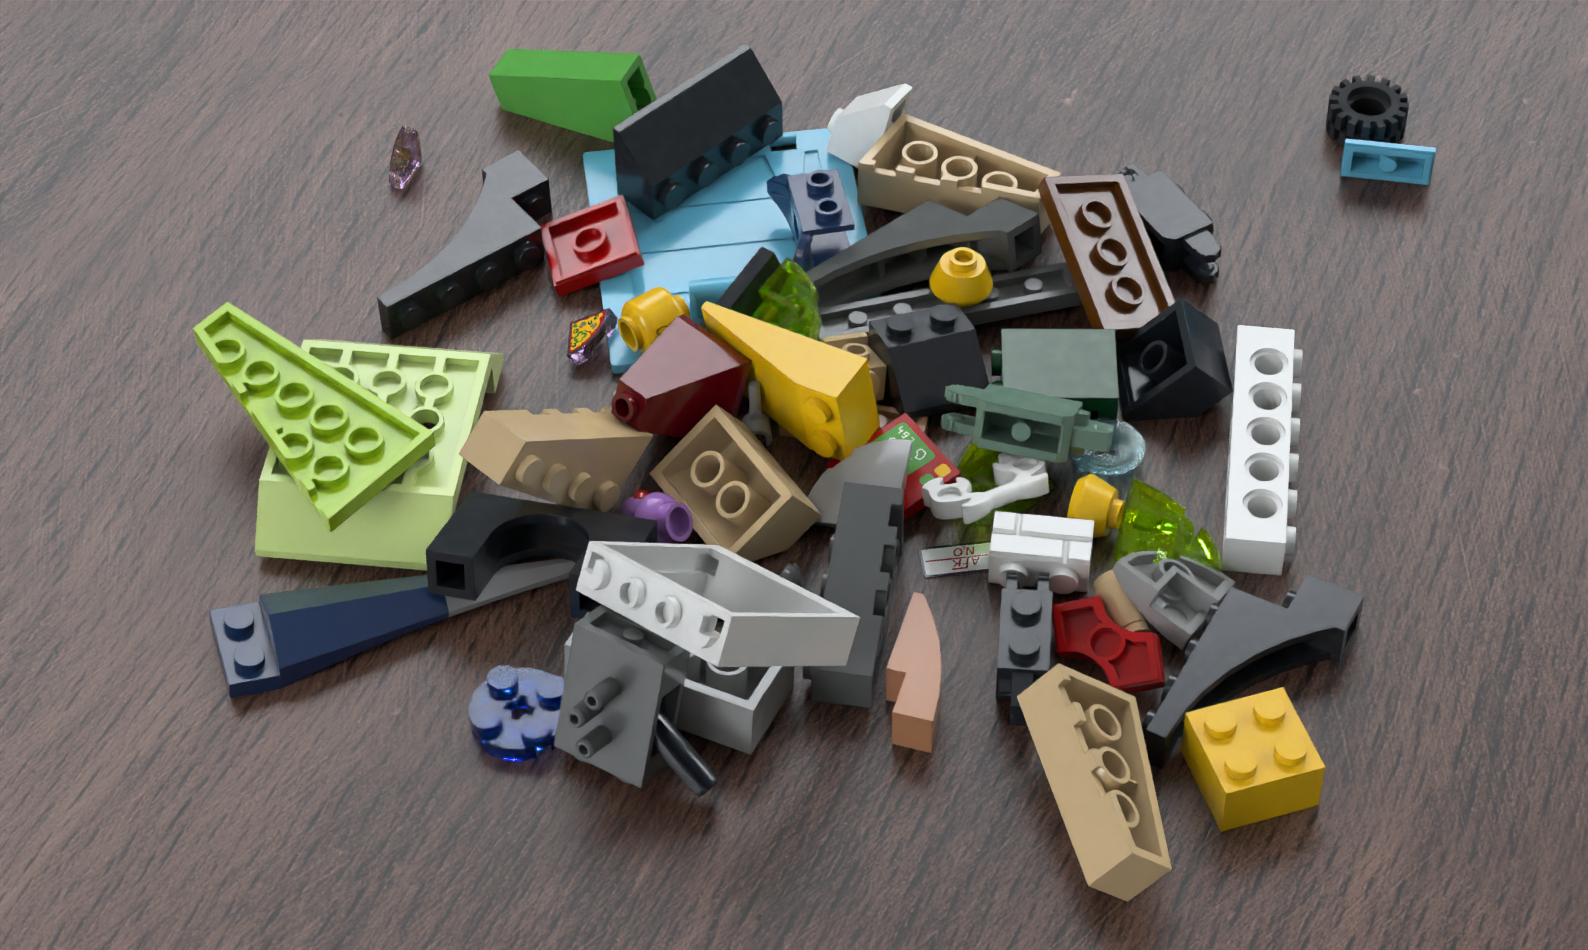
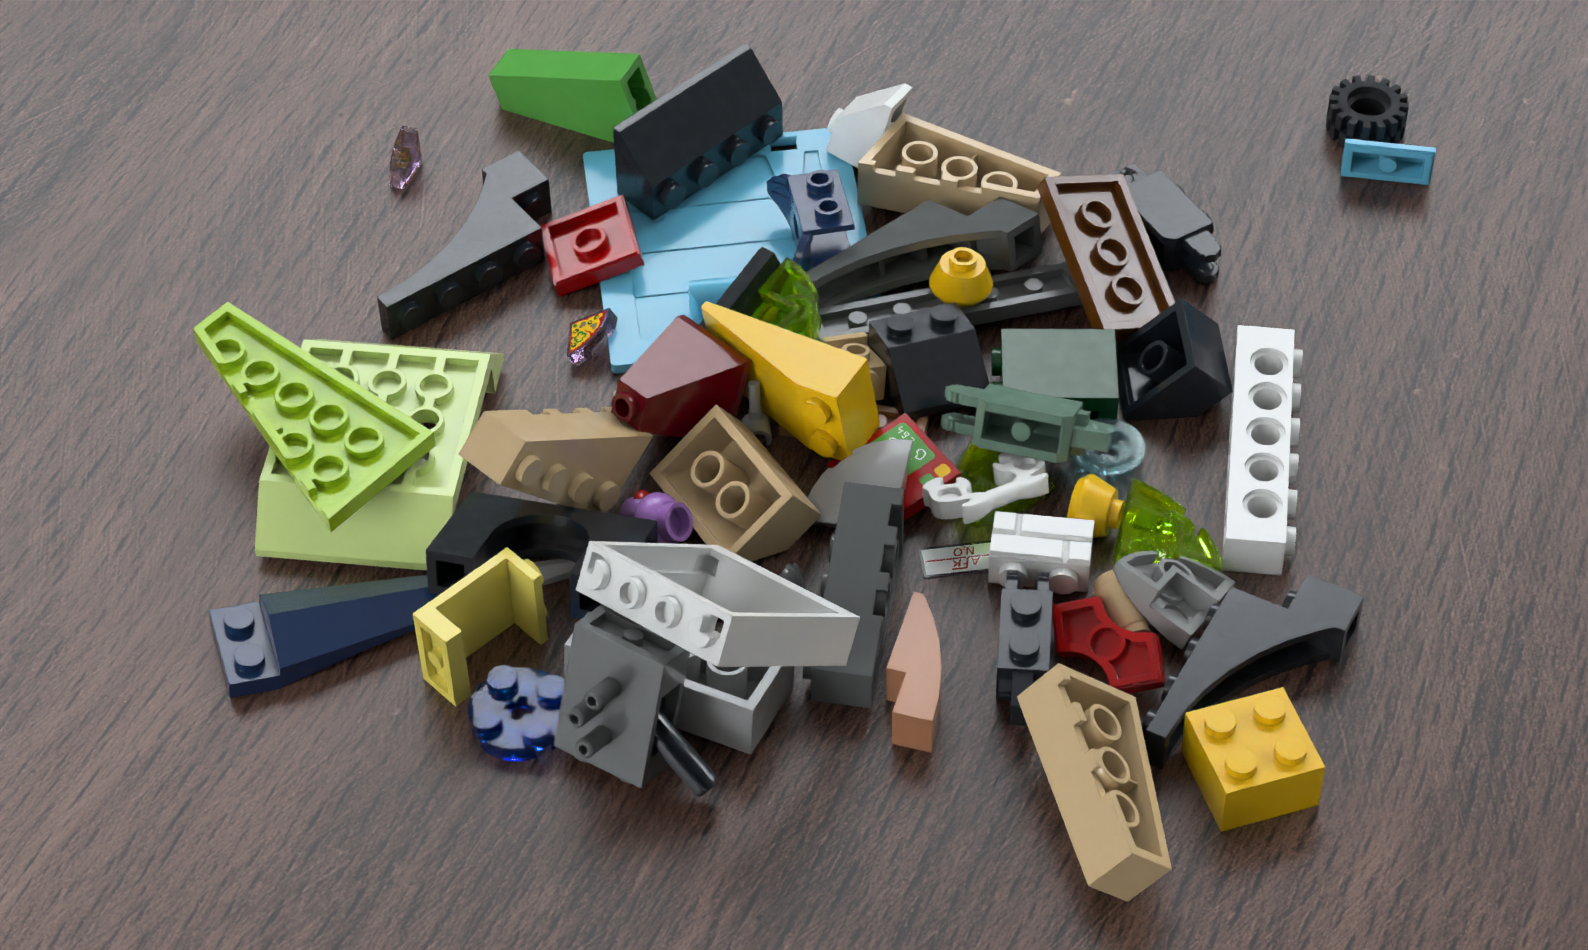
yellow head [618,287,690,353] -> none
none -> light yellow panel [413,547,548,707]

